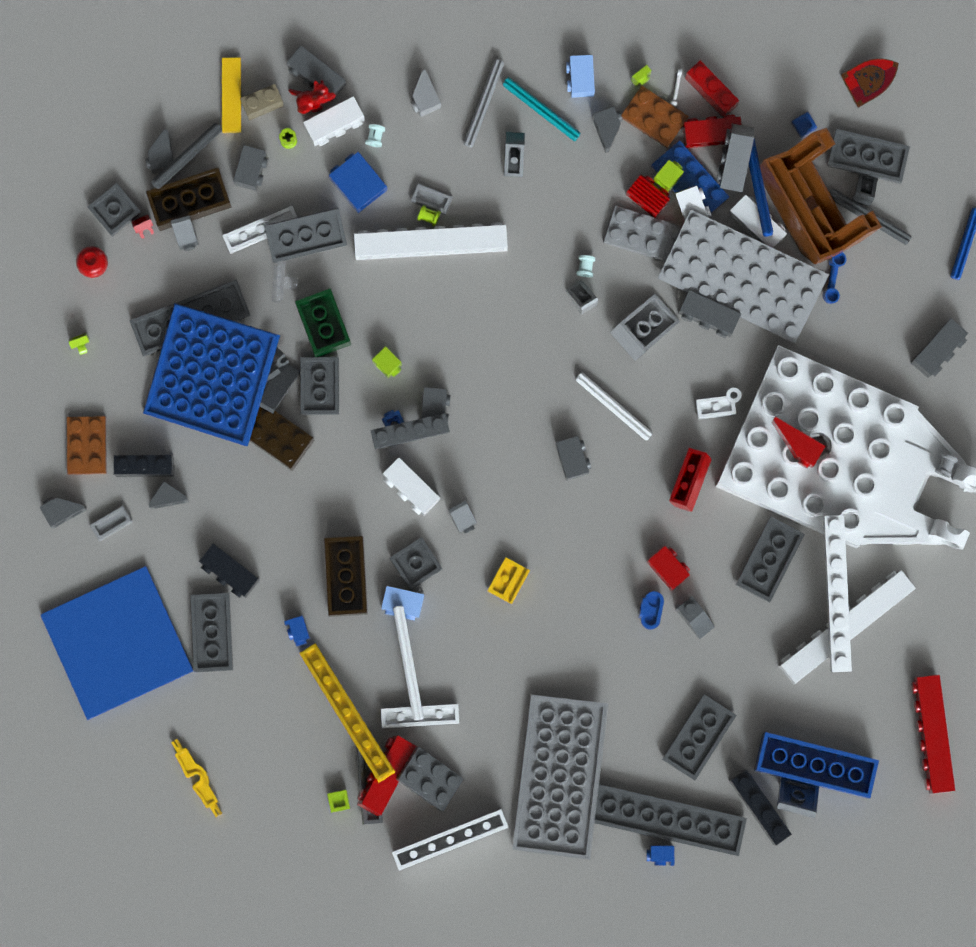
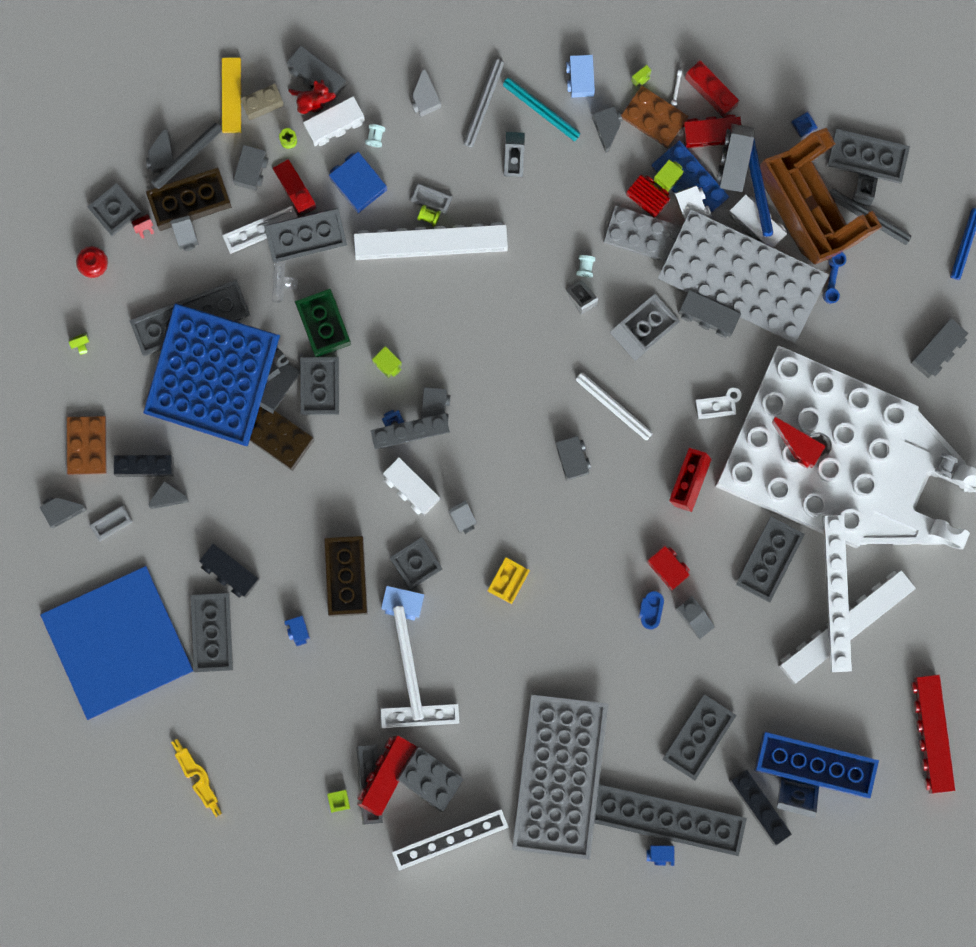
yellow tile [299,643,395,782] -> none
shield [841,58,899,108] -> none
none -> red slope [272,159,316,217]

